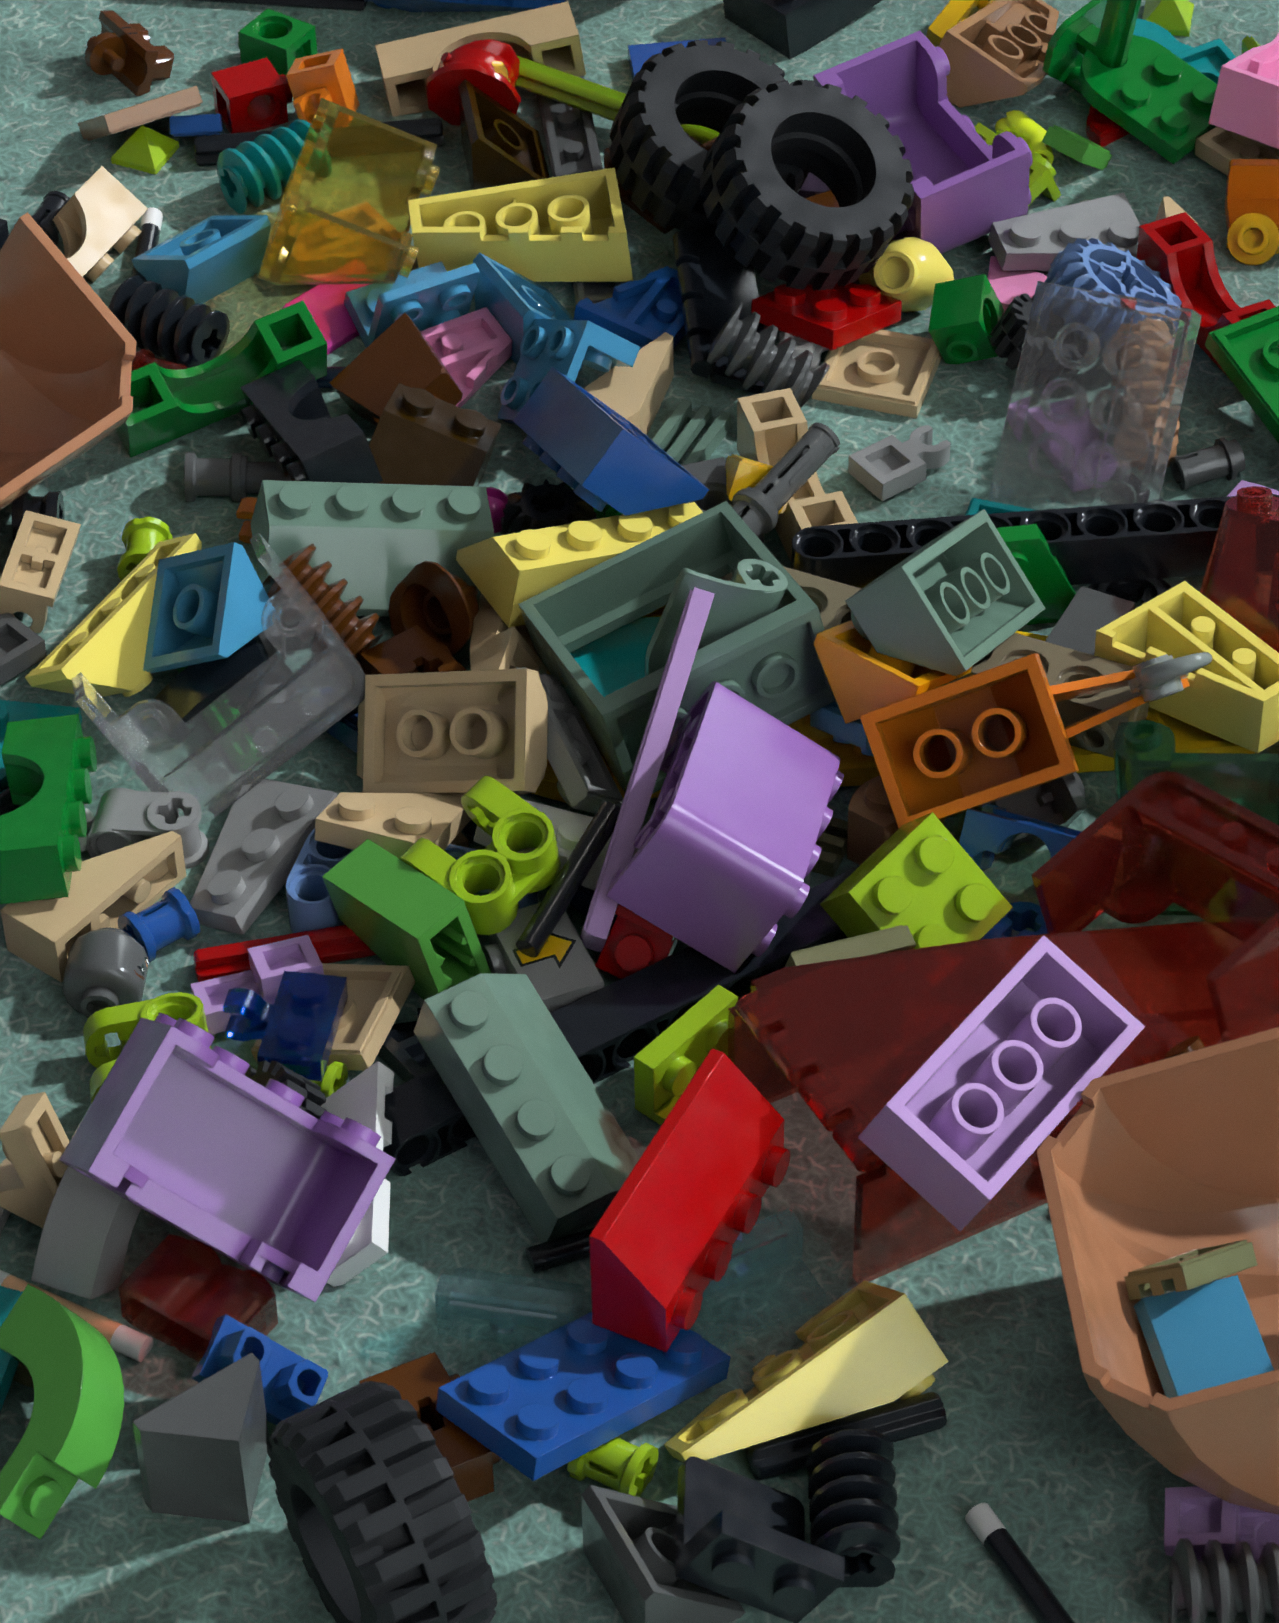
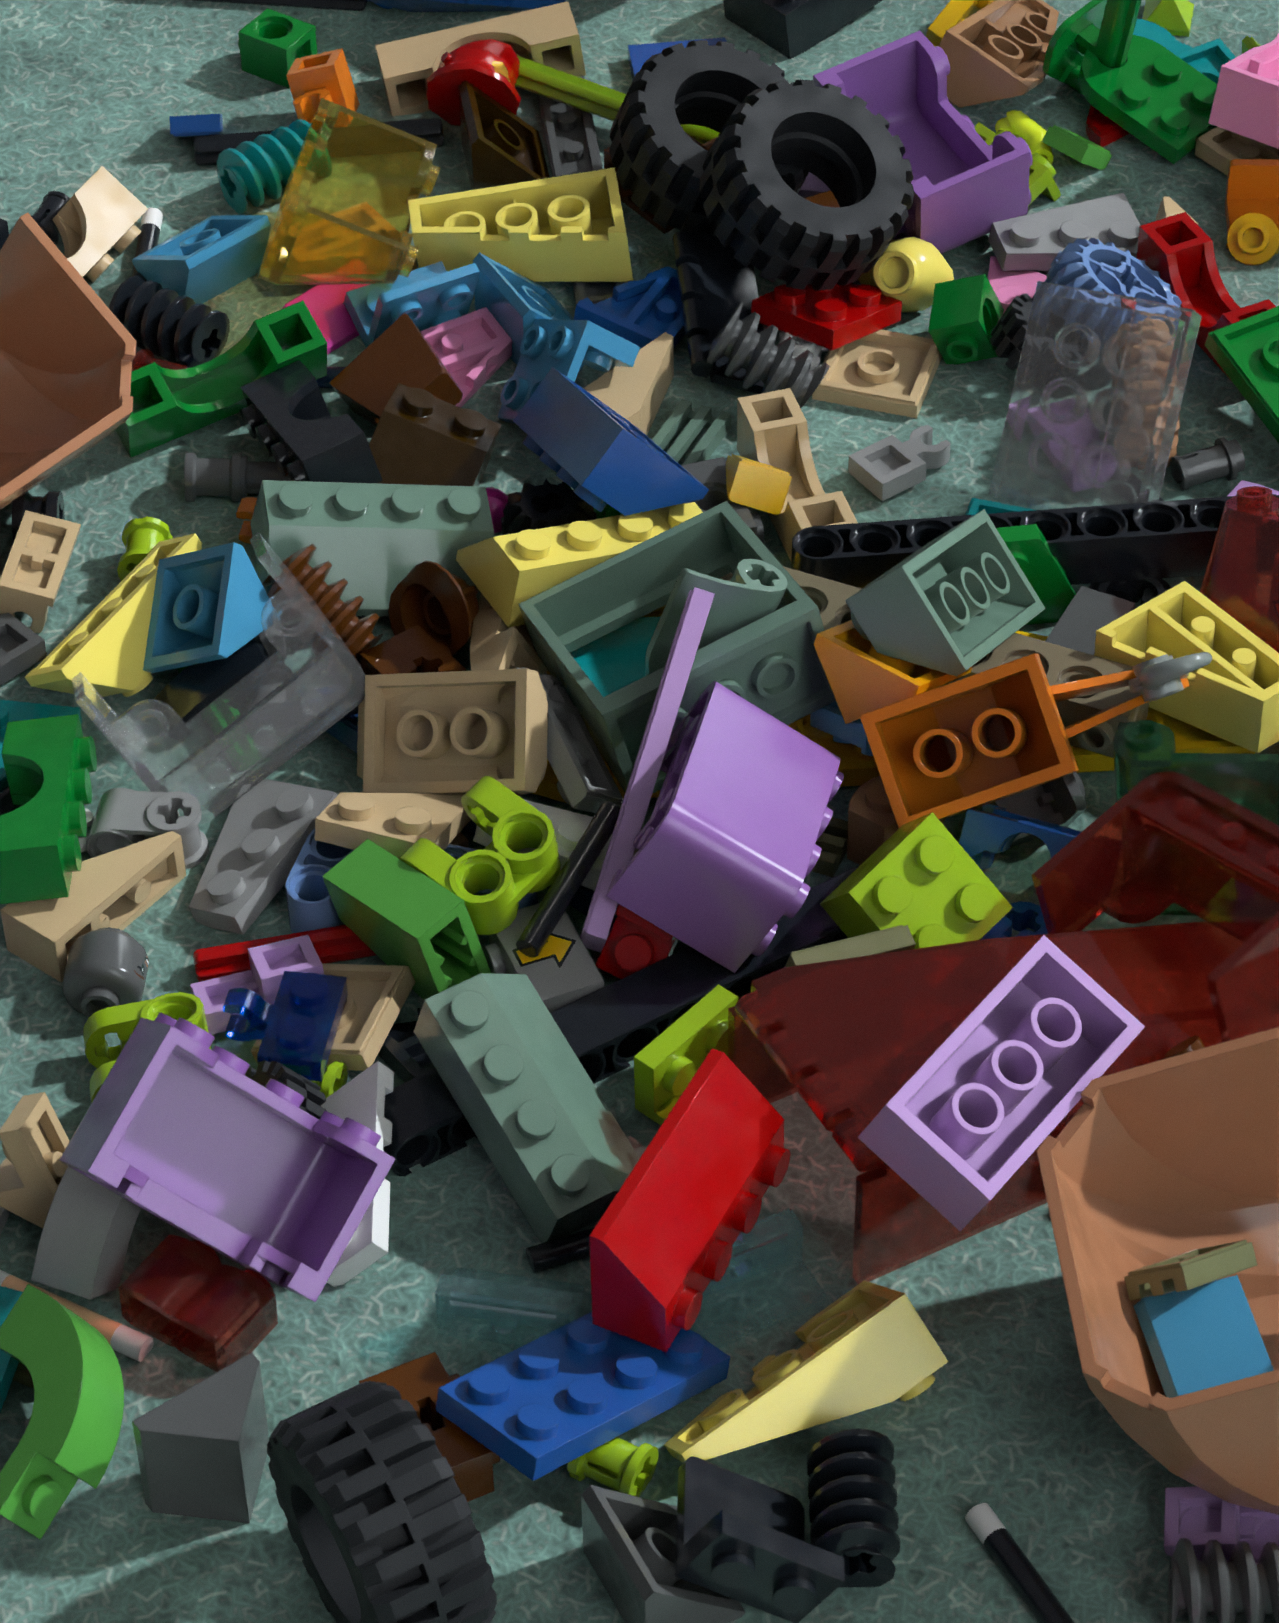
medium nougat tile [78,86,203,141] -> none
reddish brown hips [85,10,174,96] -> none
lime slope [111,125,180,175] -> none
blue bush [118,887,200,963] -> none
blue hips [191,1314,329,1426] -> none
red brick [211,58,293,134] -> none
dark grey pin [731,422,840,537] -> none
black axle [746,1392,947,1481] -> none

